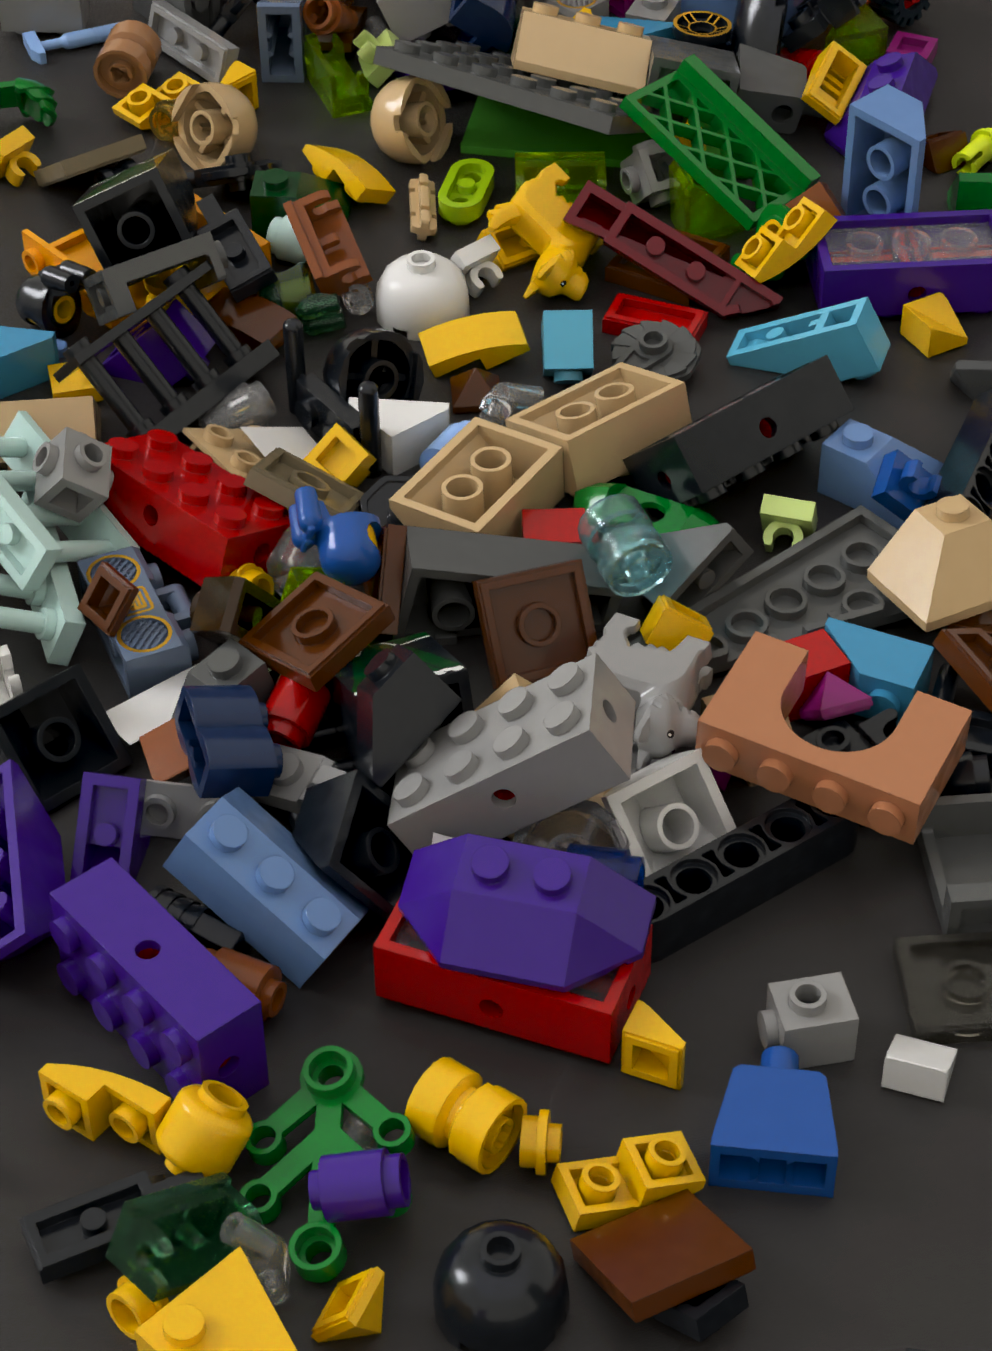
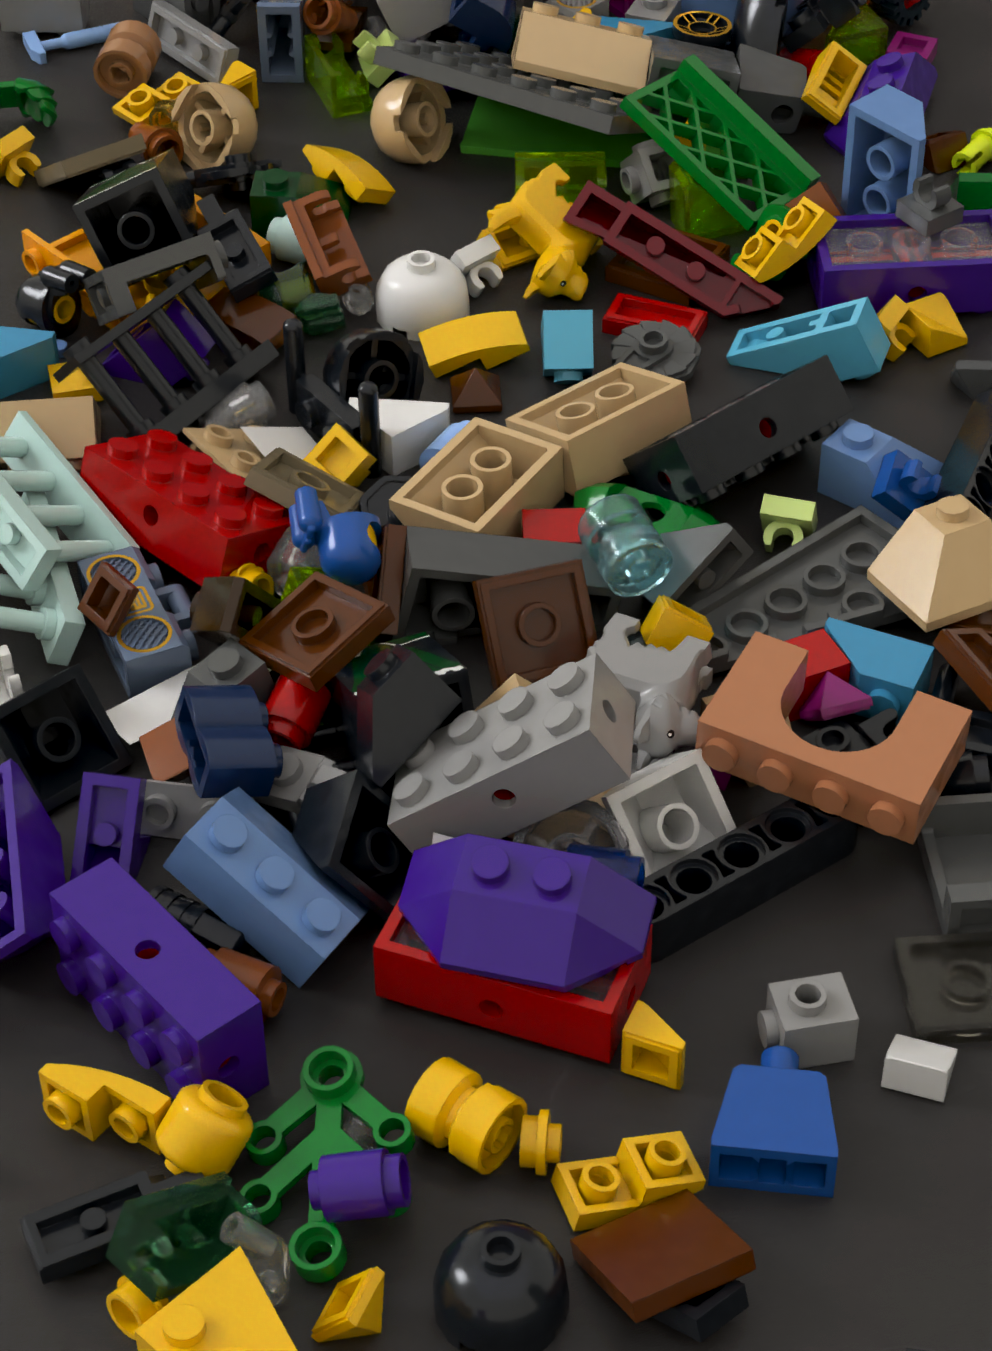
light grey brick [33,427,114,523] -> none
tan axle [408,173,437,241] -> none
lime plate [438,158,494,225] -> none
clear arm [478,382,544,426] -> none
none -> dark orange cone [128,121,184,162]
none -> yellow tile [877,294,916,362]
none -> dark grey tile [895,173,964,237]

